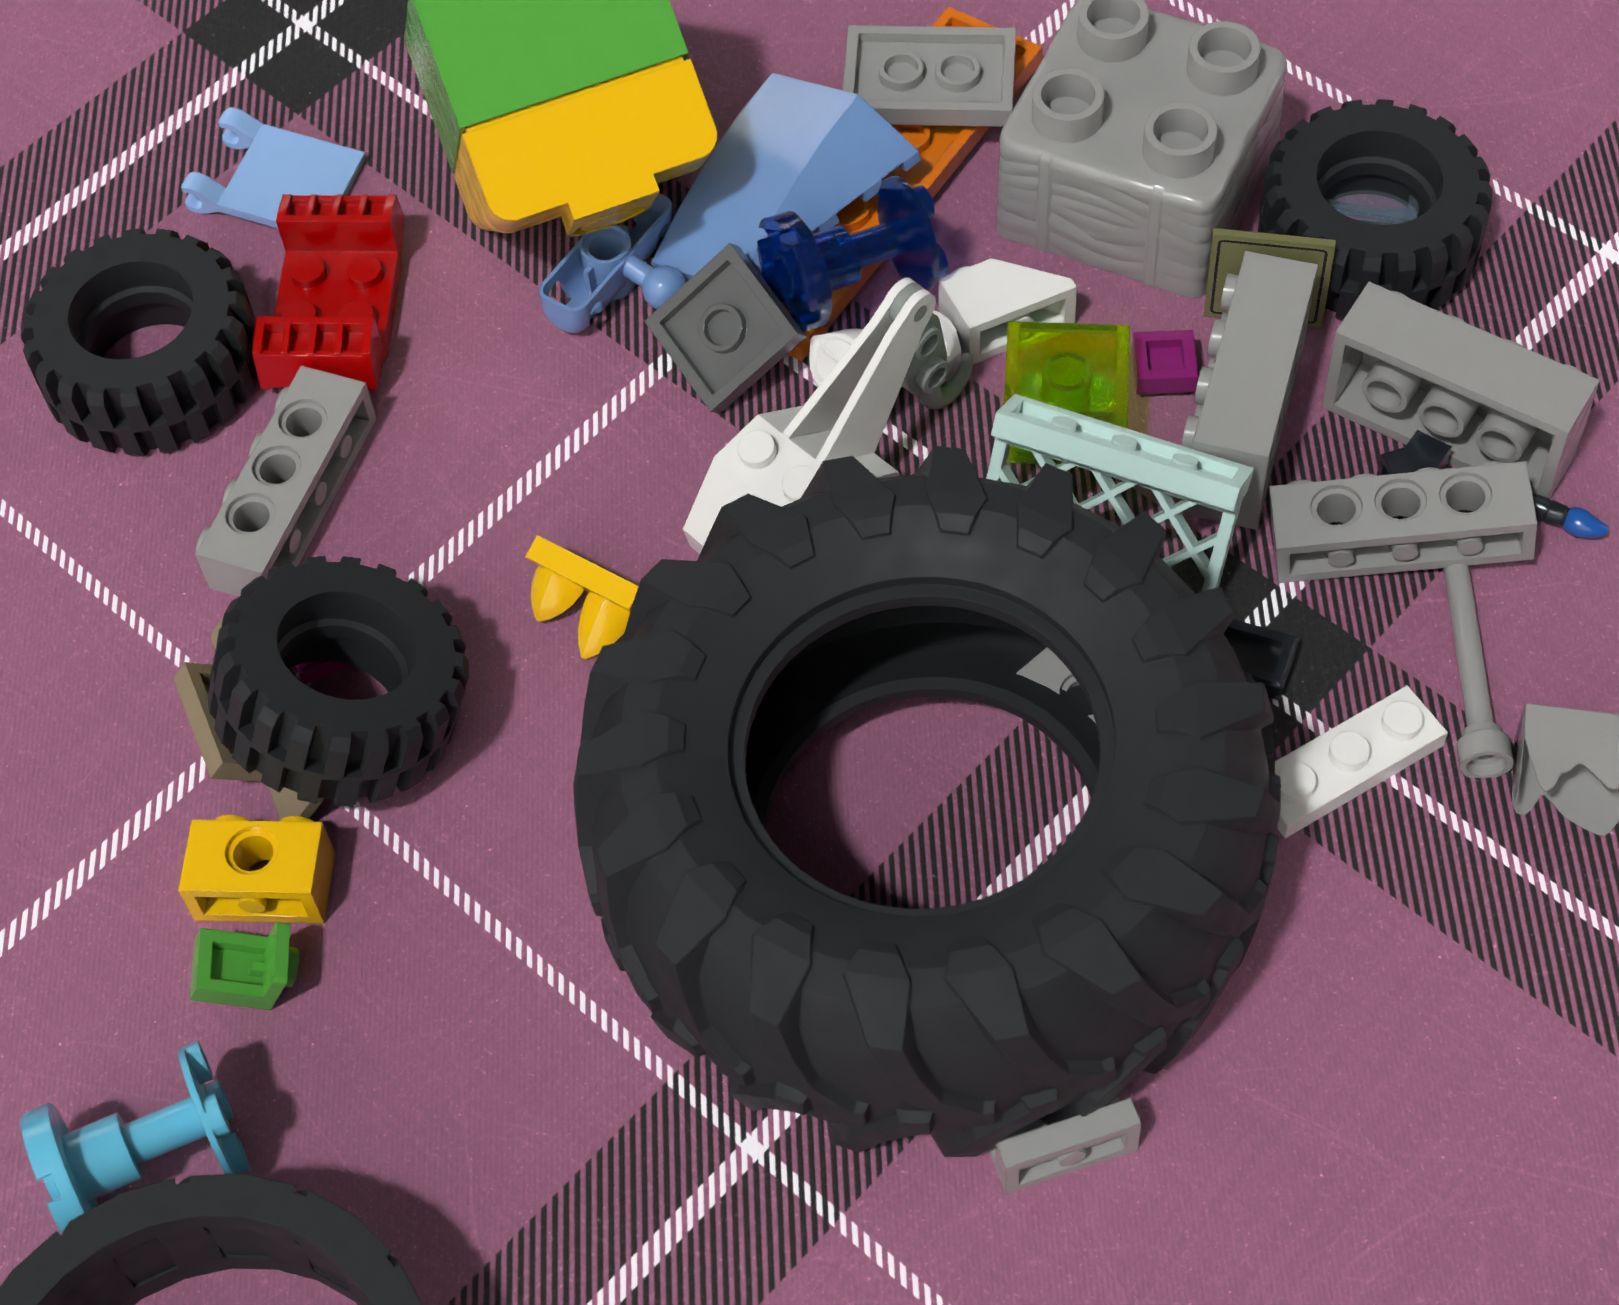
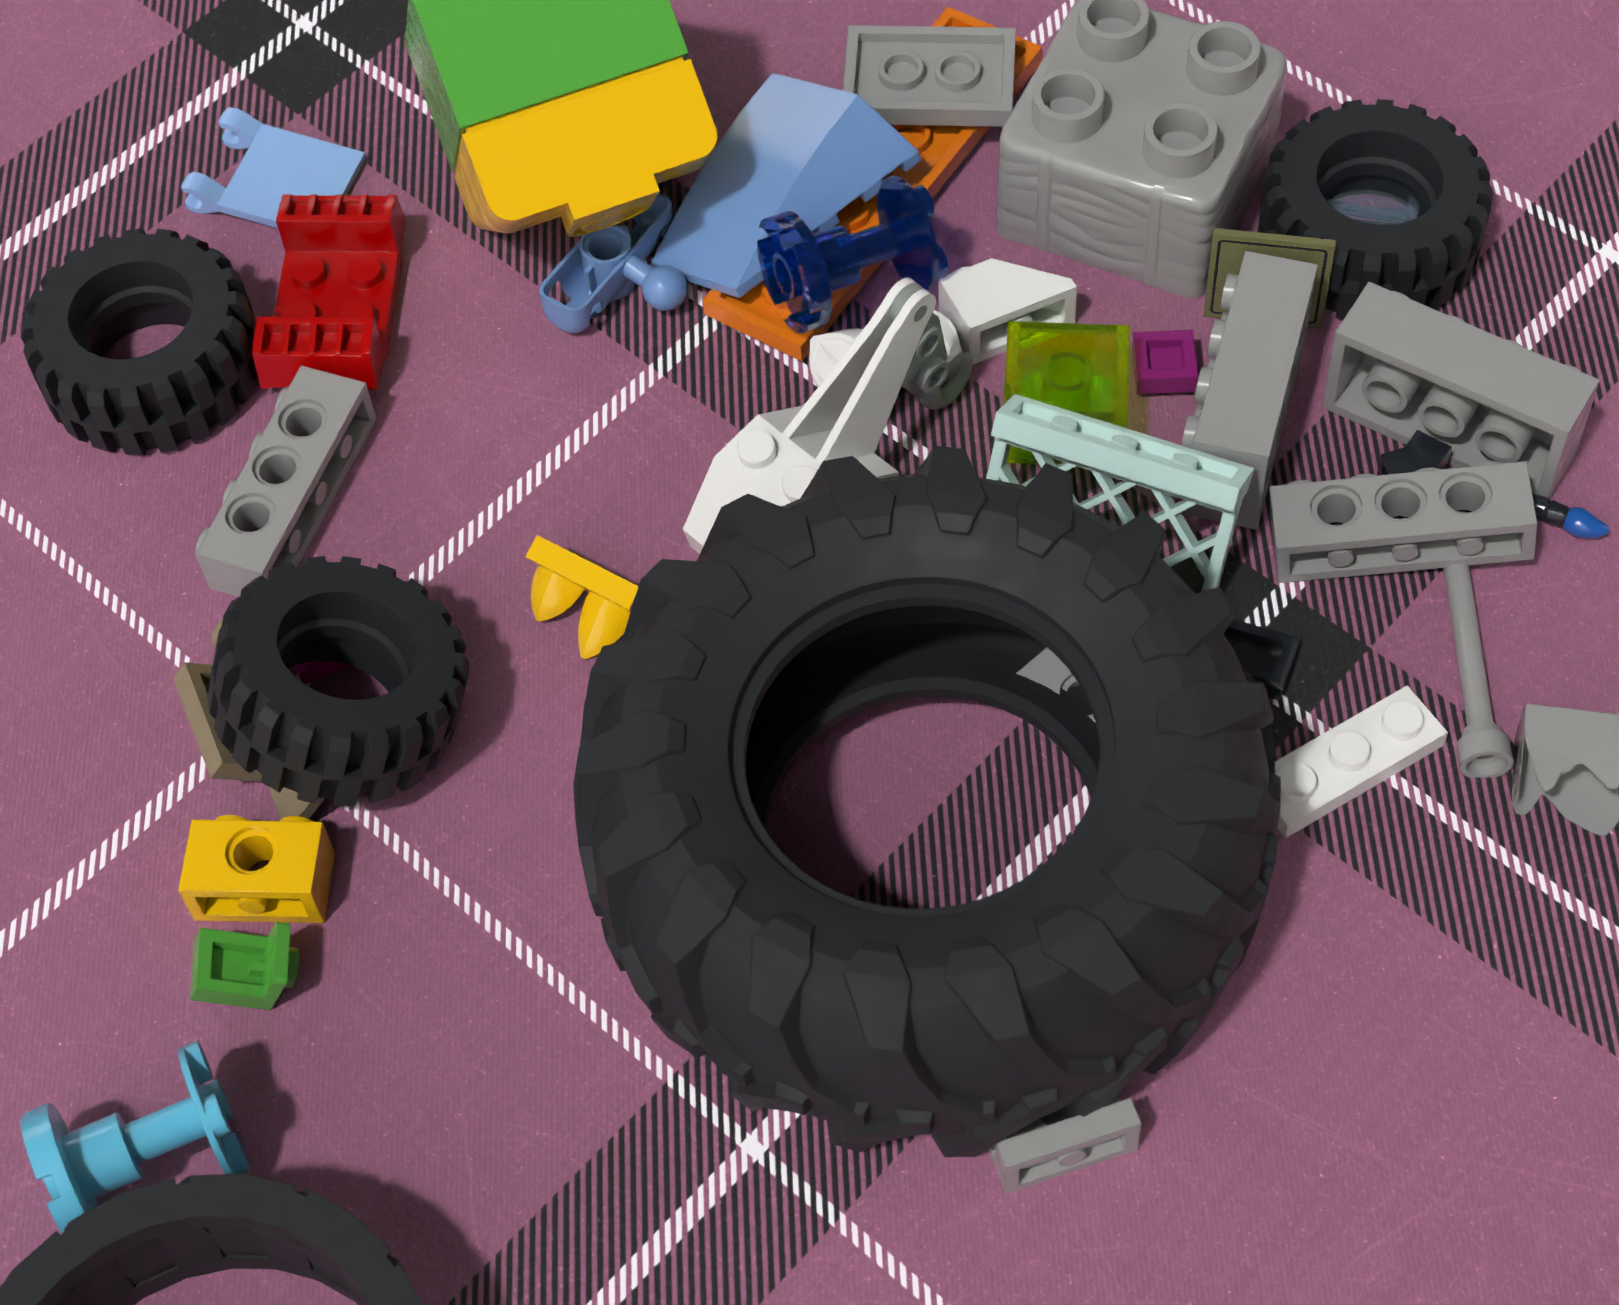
dark grey plate [644,243,807,414] -> none

